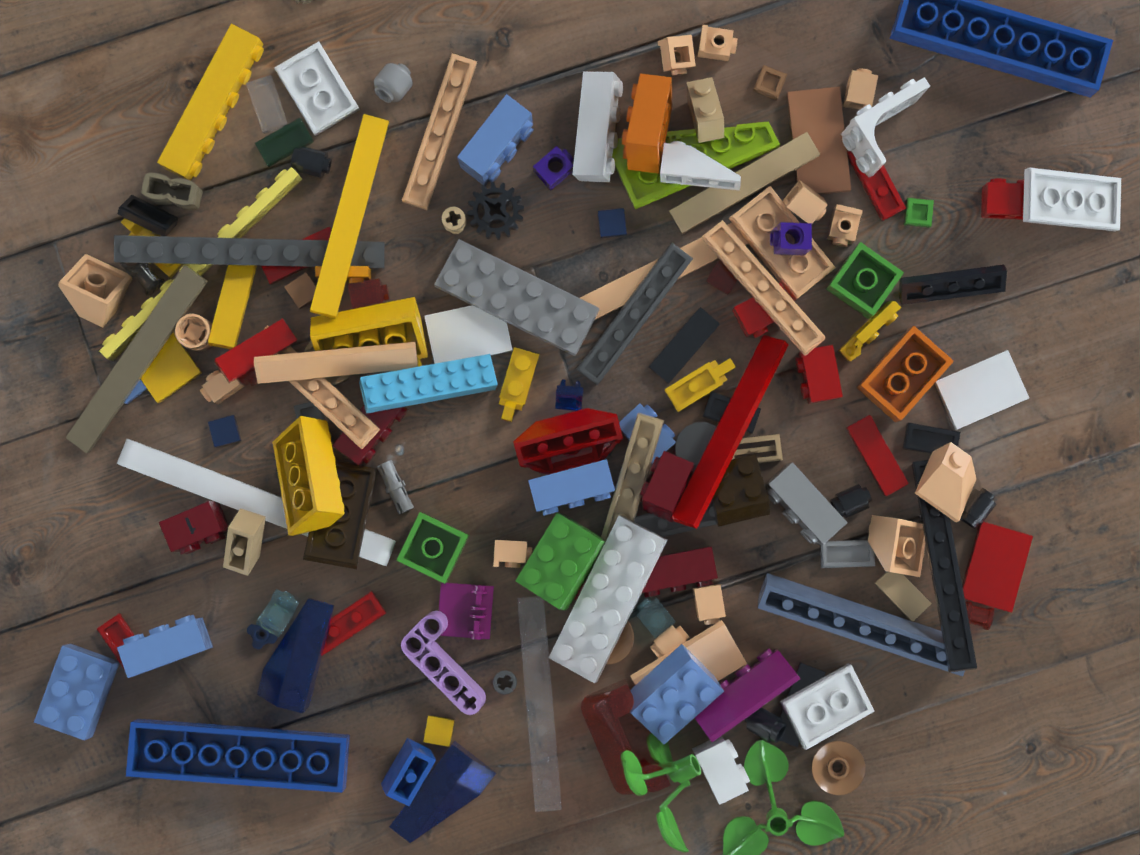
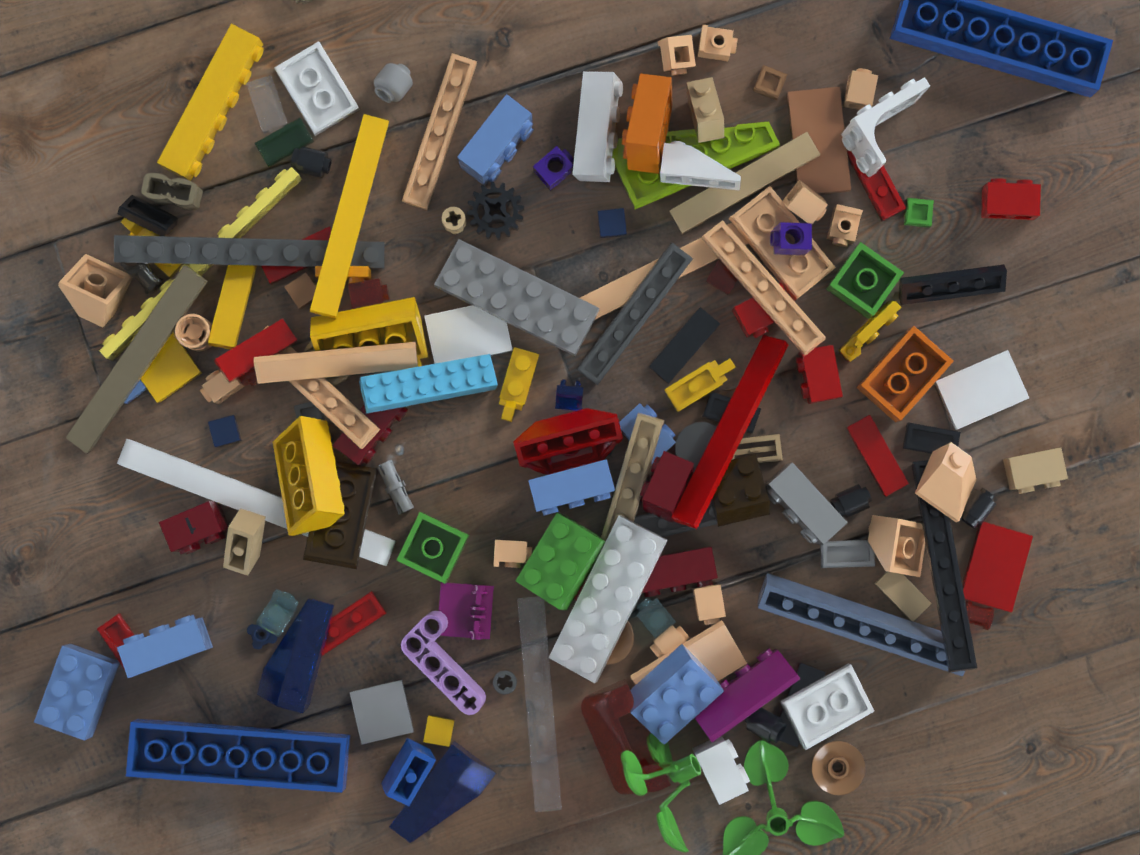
white tile [1023,168,1121,231] -> none
none -> light grey tile [350,679,414,745]
none -> tan brick [1003,448,1068,494]

